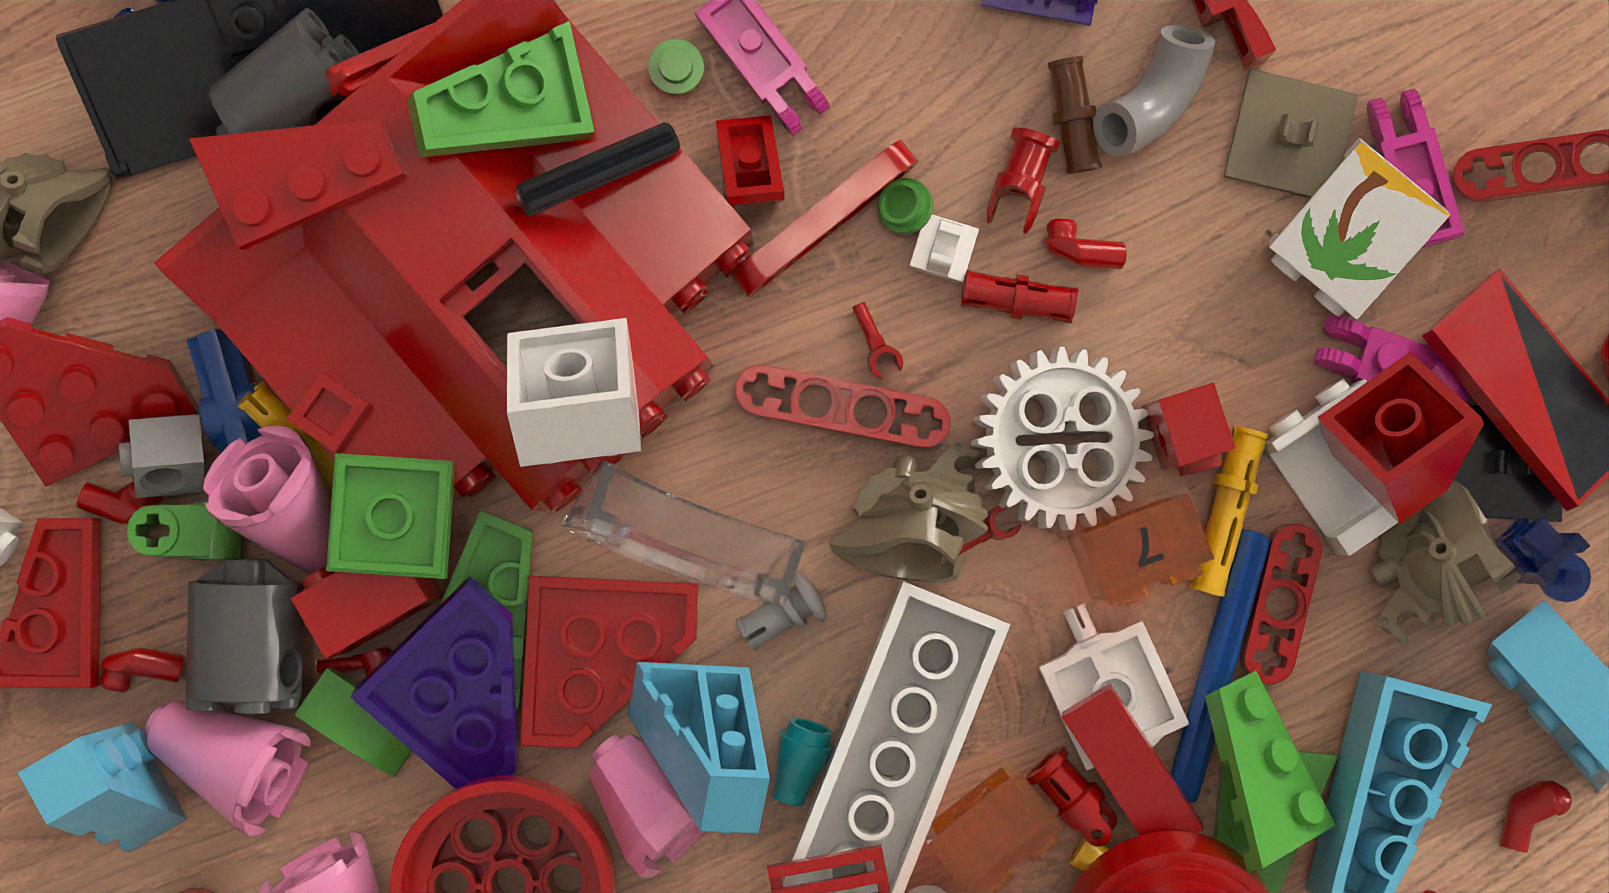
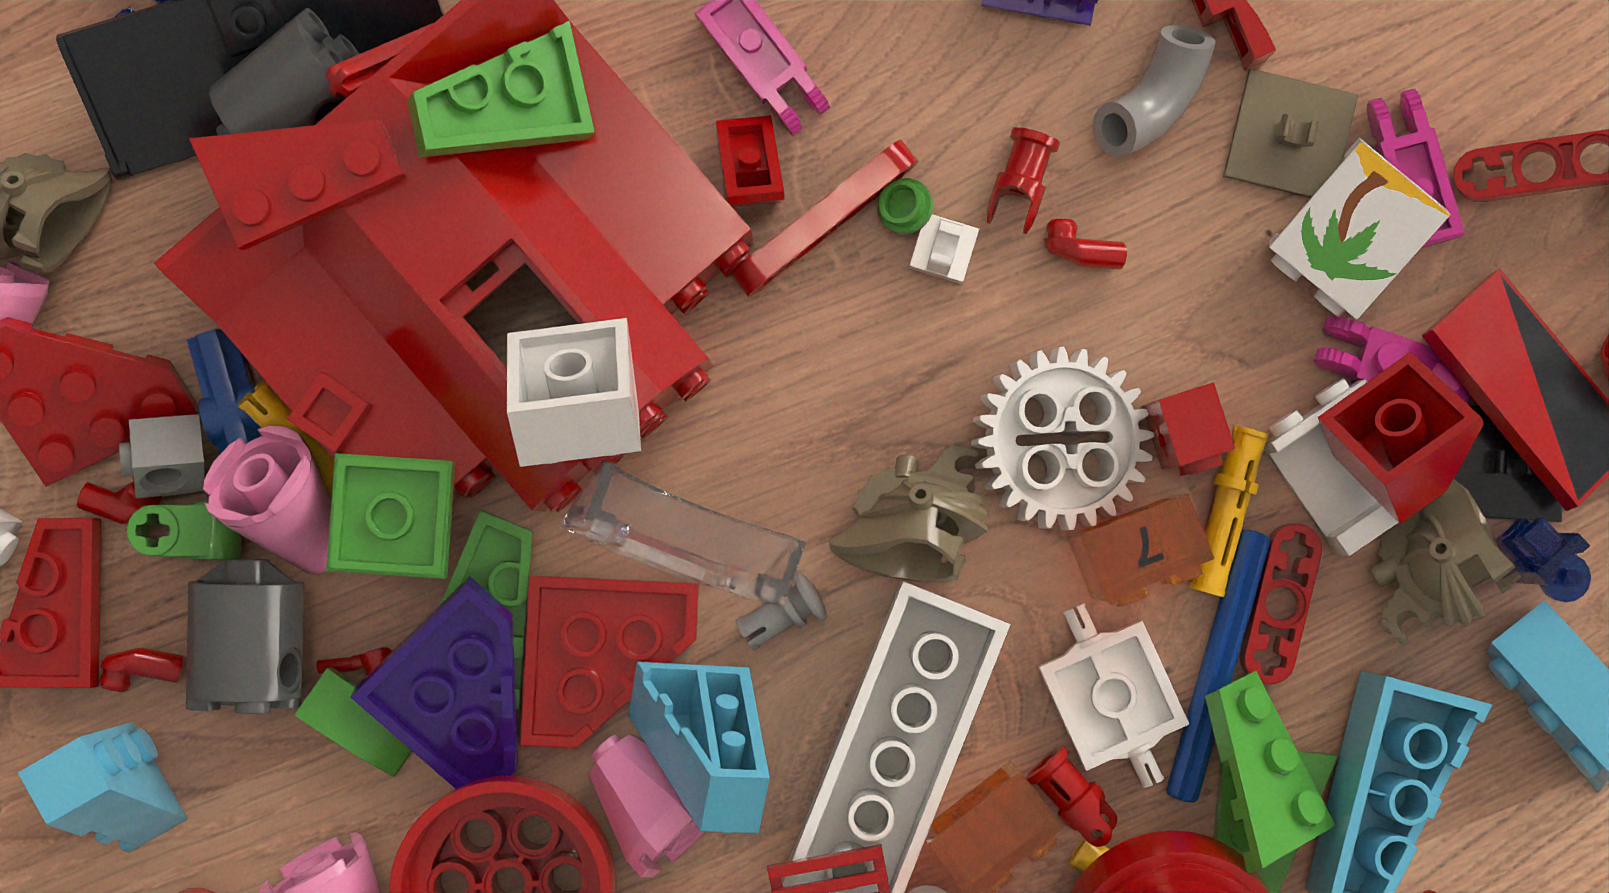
bright pink cone [145,700,311,837] -> none
red brick [291,566,444,659] -> none
black axle [515,122,680,216] -> none
bright green plate [648,39,704,96] -> none
red beam [735,365,950,448] -> none
teal cone [772,718,834,806] -> none
red hand [852,302,903,379] -> none
red hand [959,506,1021,555] -> none
red pin [961,270,1078,324] -> none
reddish brown pin [1048,56,1102,174] -> none
red tile [1062,683,1204,835] -> none
red arm [1499,781,1572,853] -> none

